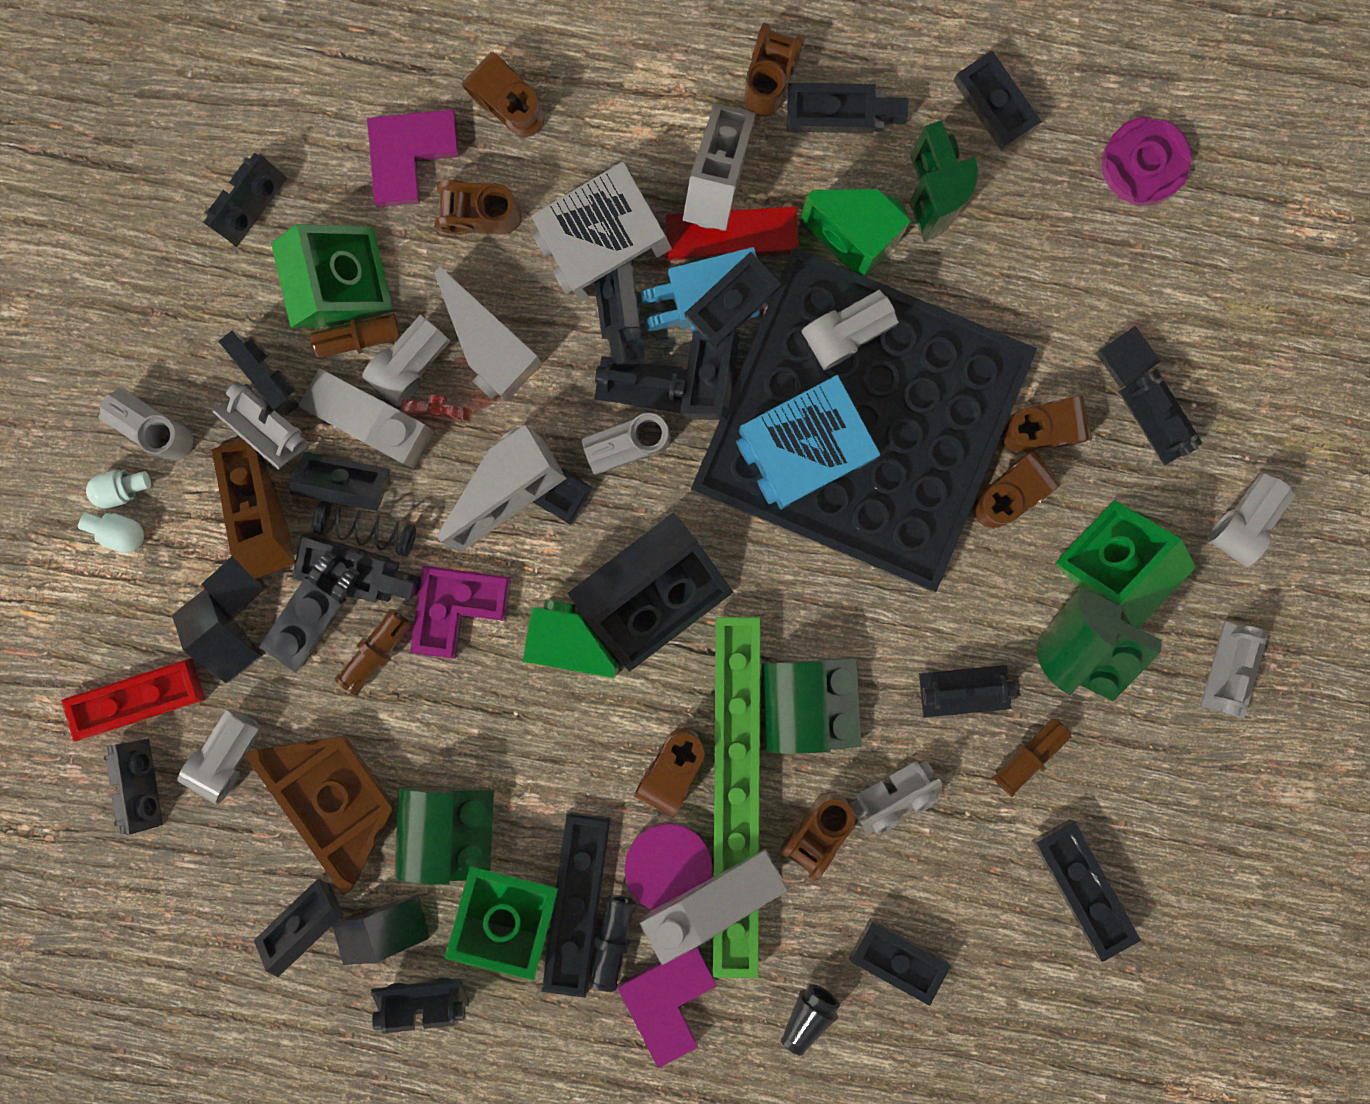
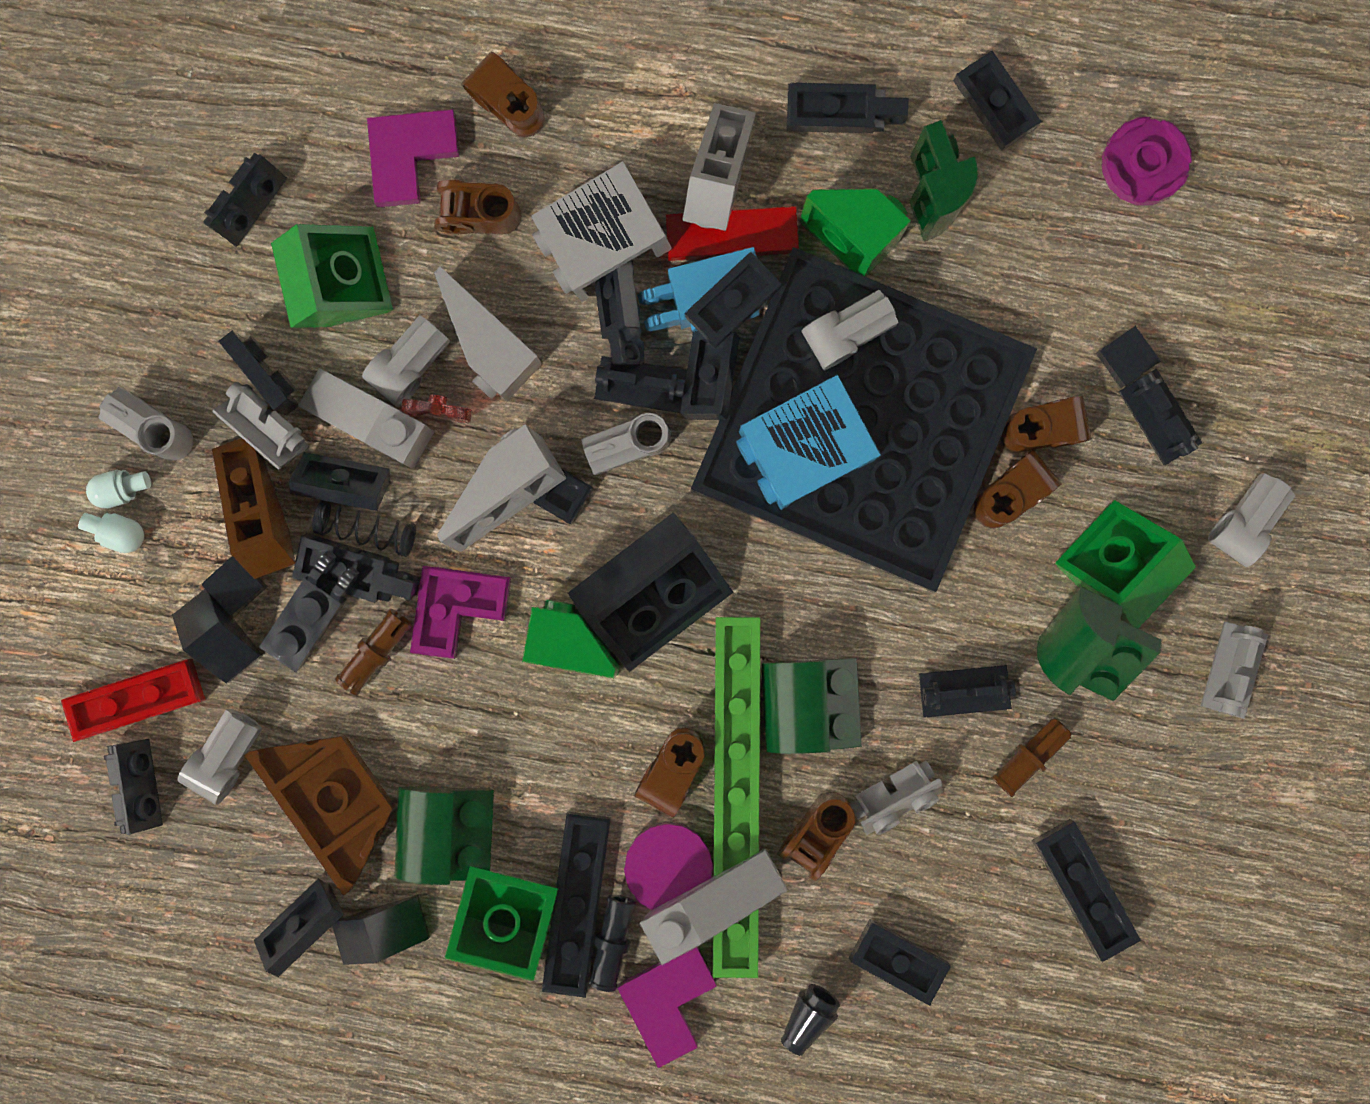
reddish brown axle [310,313,401,358] -> none
black hinge [371,978,469,1034] -> none
reddish brown piece [744,23,805,116] -> none

